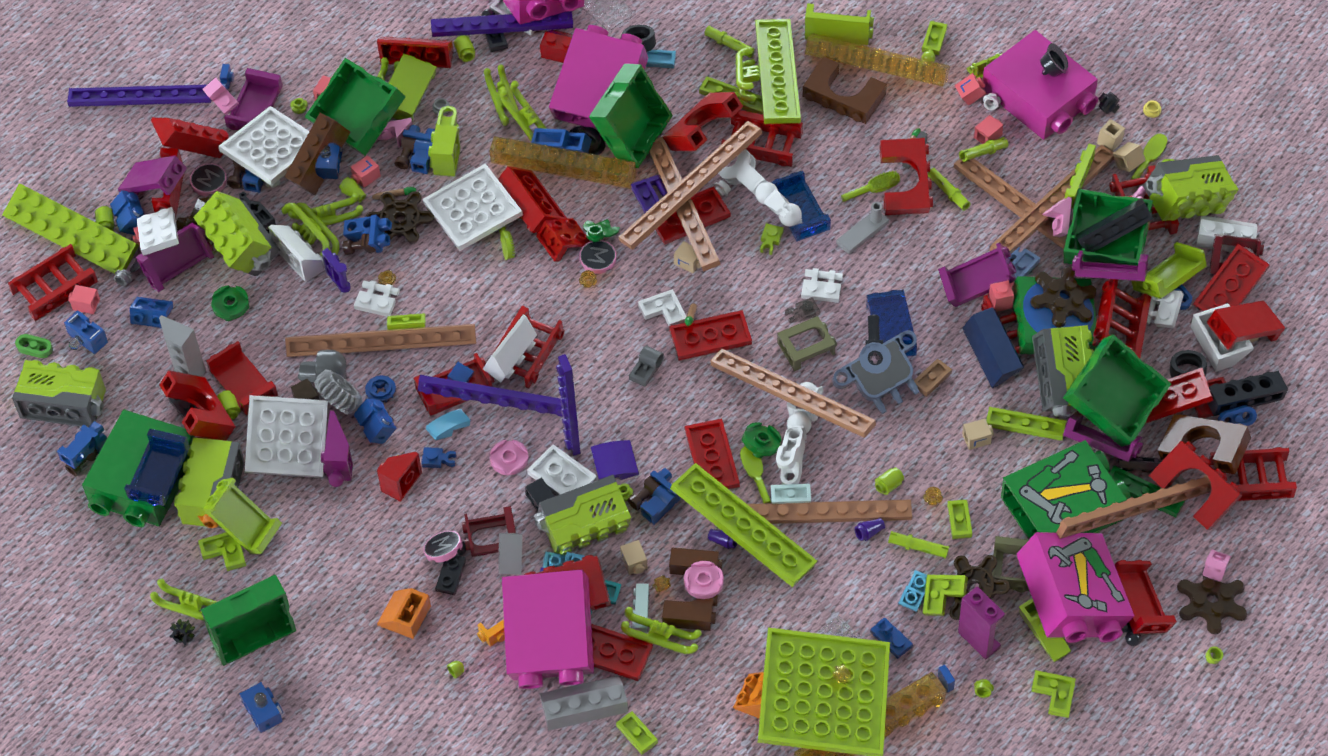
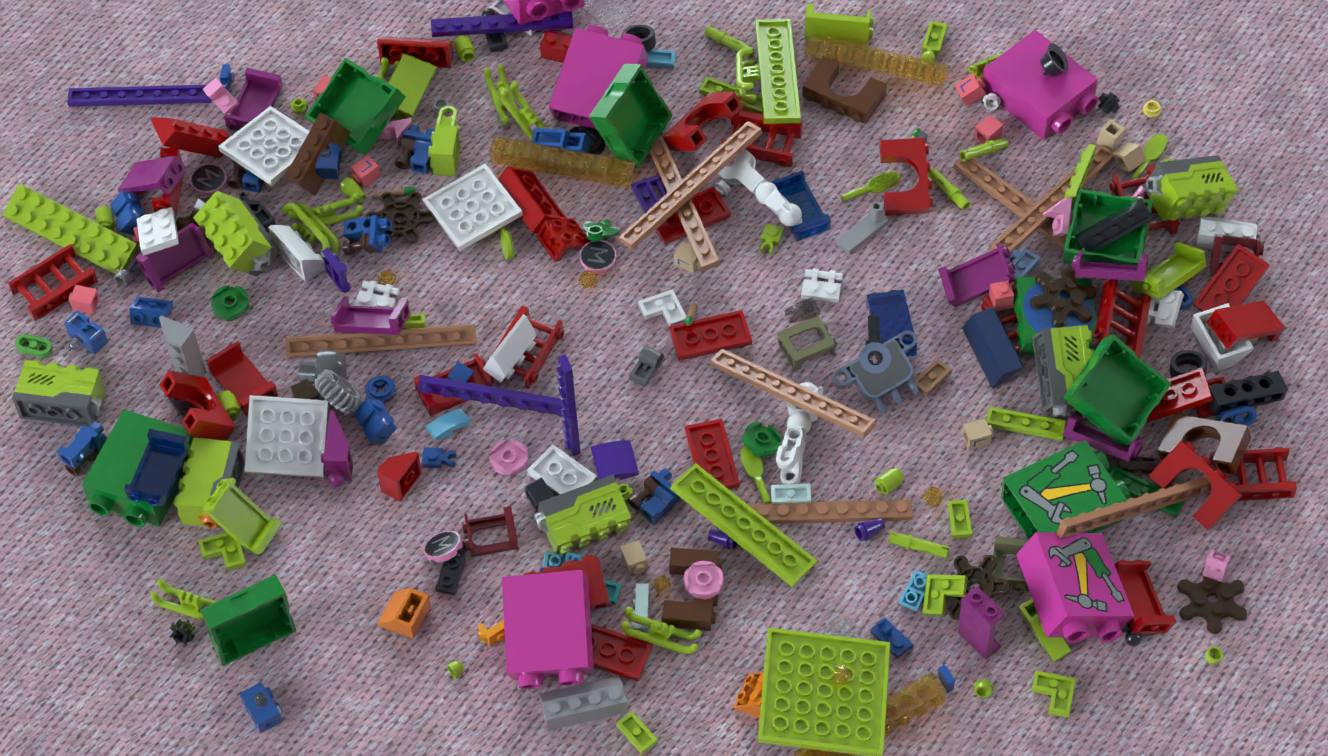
light grey hinge [498,533,522,575] -> none
none -> magenta panel [331,296,411,335]

